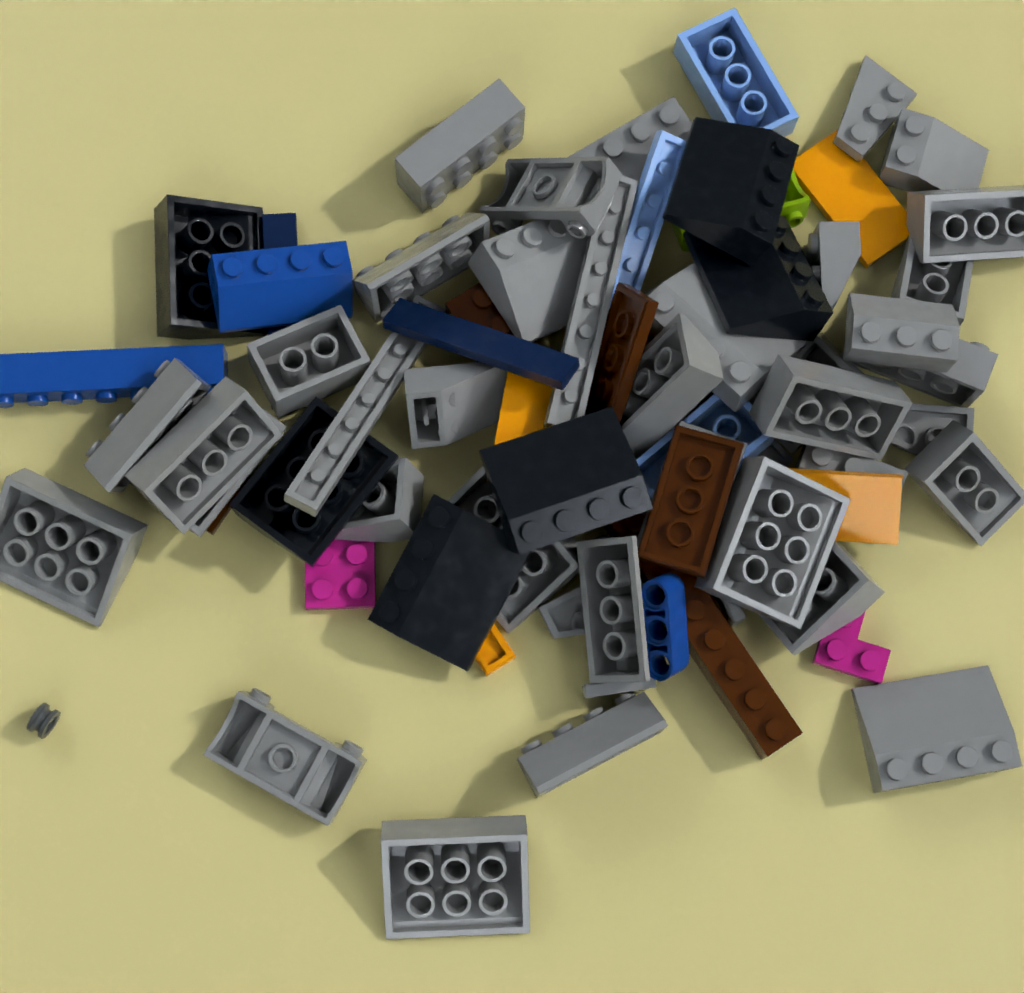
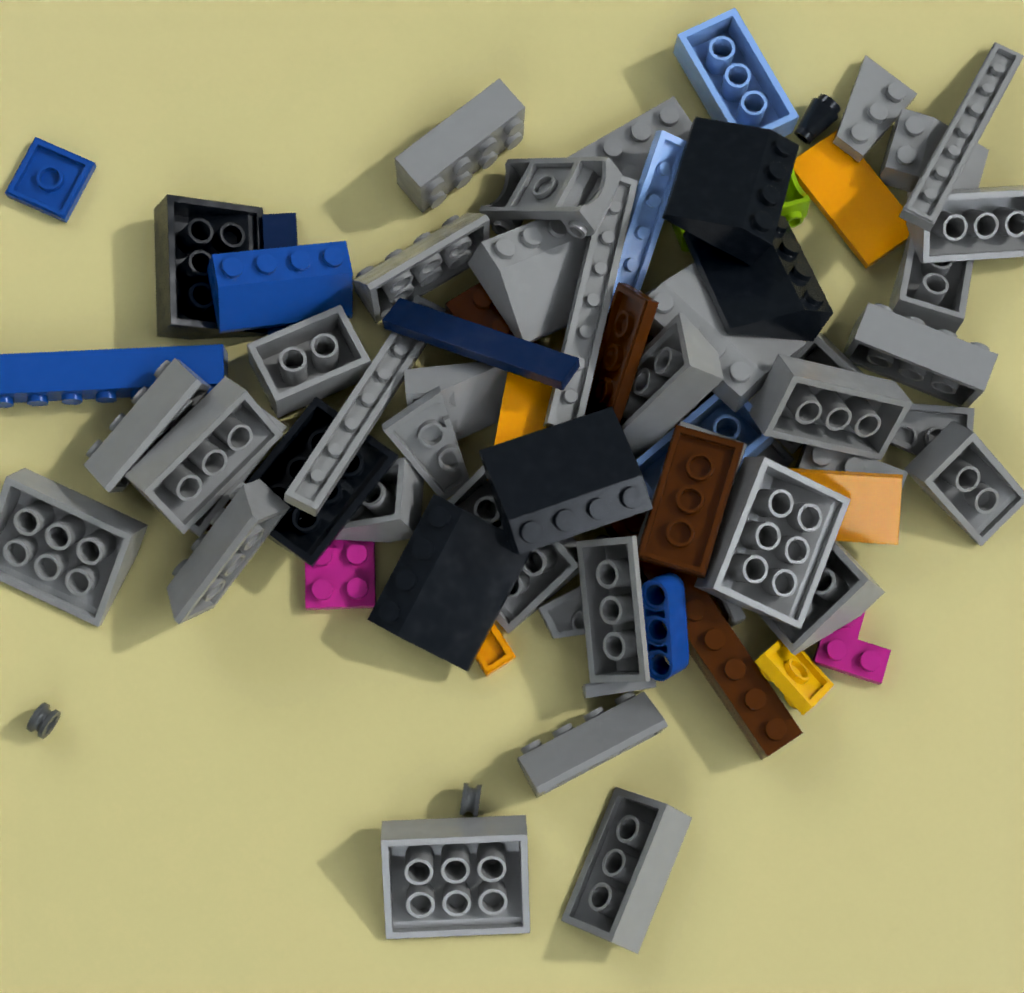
light grey piece [203,688,367,826] -> none
light grey slope [802,221,861,333] -> none
light grey slope [843,293,960,373] -> none
light grey slope [851,665,1022,793] -> none
none -> blue tile [5,137,97,223]
none -> light grey slope [167,479,290,624]
none -> light grey wing [382,385,470,500]
none -> dark grey bush [460,783,482,817]
none -> light grey slope [561,787,692,954]
none -> yellow plate [754,639,834,715]
none -> black cone [794,94,841,144]
none -> light grey tile [899,42,1024,232]

